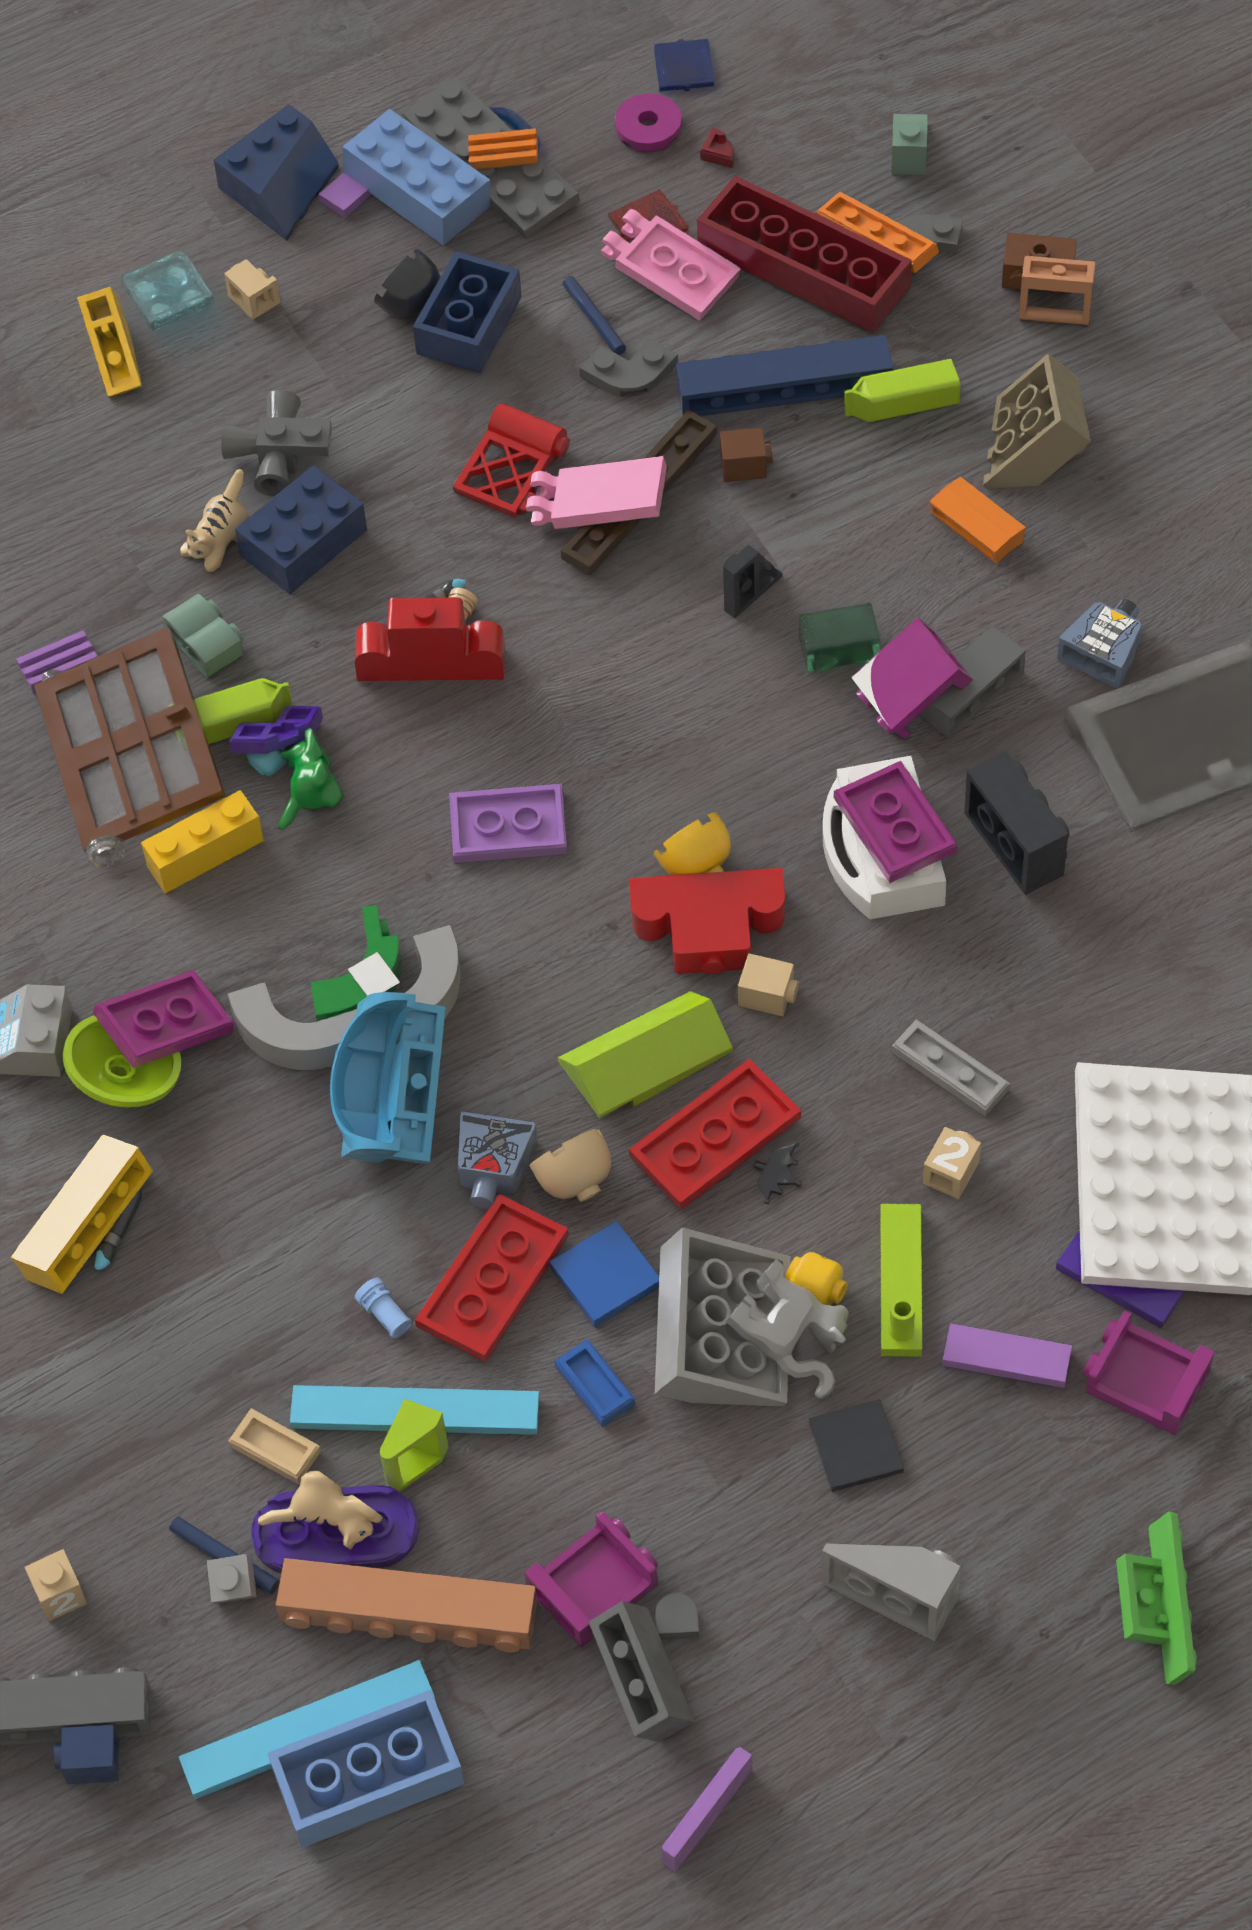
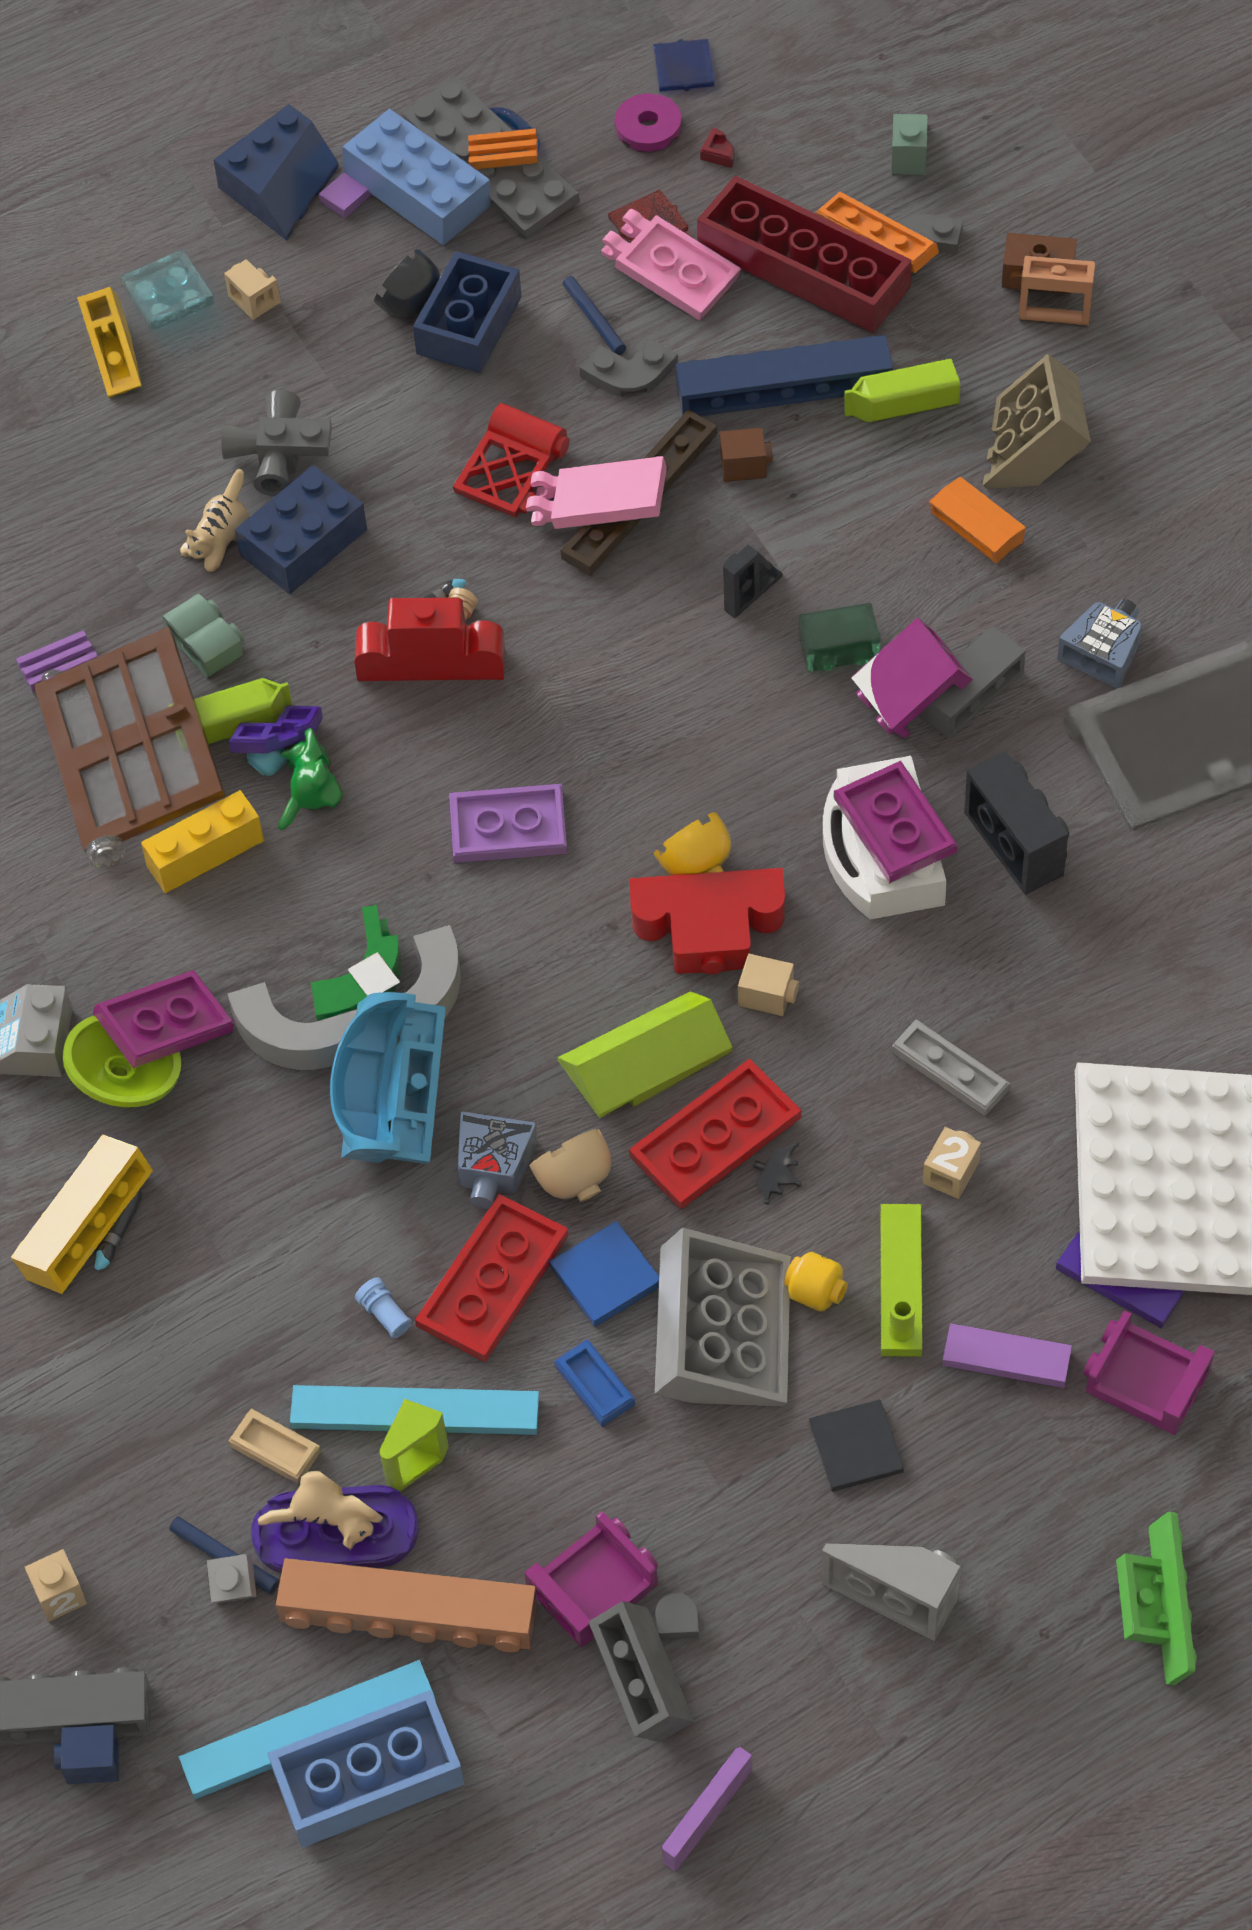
light grey animal [726,1260,849,1399] -> none

